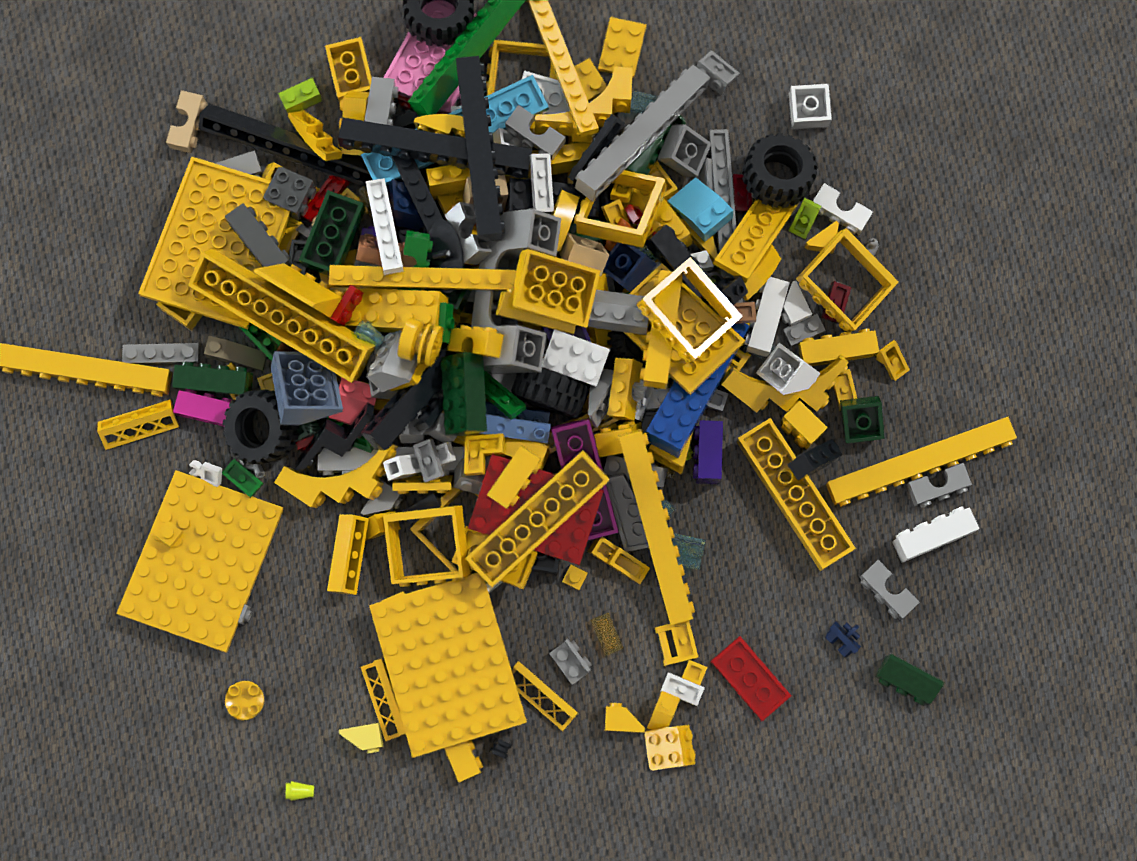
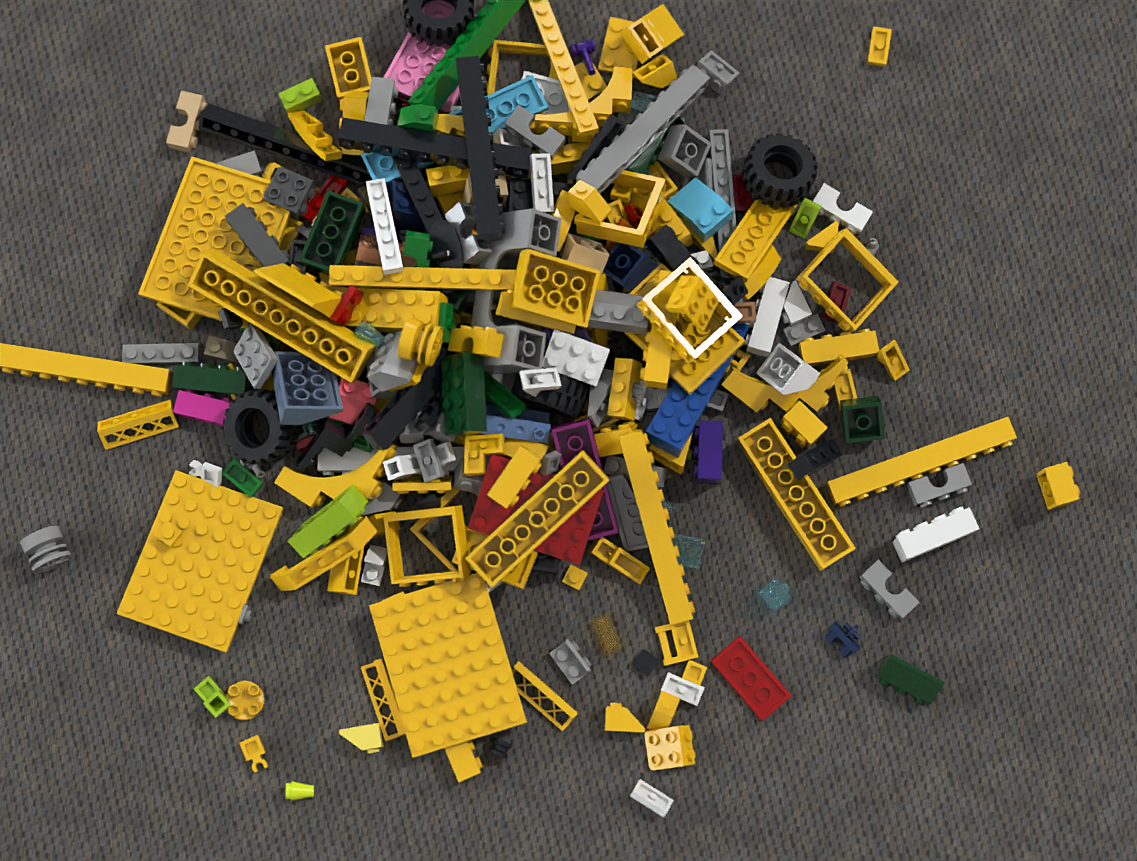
white brick [789,84,832,129] -> none
none -> light grey wheel [20,526,72,573]
none -> lime slope [194,676,231,718]
none -> black plate [218,308,244,329]
none -> light grey plate [233,323,278,389]
none -> yellow plate [240,735,268,773]
none -> yellow slope [270,516,377,591]
none -> lime brick [288,484,369,558]
none -> white slope [361,544,388,586]
none -> green slope [397,104,439,133]
none -> white slope [519,368,561,396]
none -> light grey plate [539,450,561,476]
none -> yellow slope [568,180,612,224]
none -> dark purple piece [570,39,596,76]
none -> yellow slope [621,4,684,64]
none -> white plate [630,779,674,817]
none -> yellow slope [632,54,678,88]
none -> black tile [632,649,660,676]
none -> yellow bracket [665,276,718,330]
none -> clear light blue brick [758,578,792,613]
none -> yellow plate [867,26,892,67]
none -> yellow brick [1036,462,1080,511]

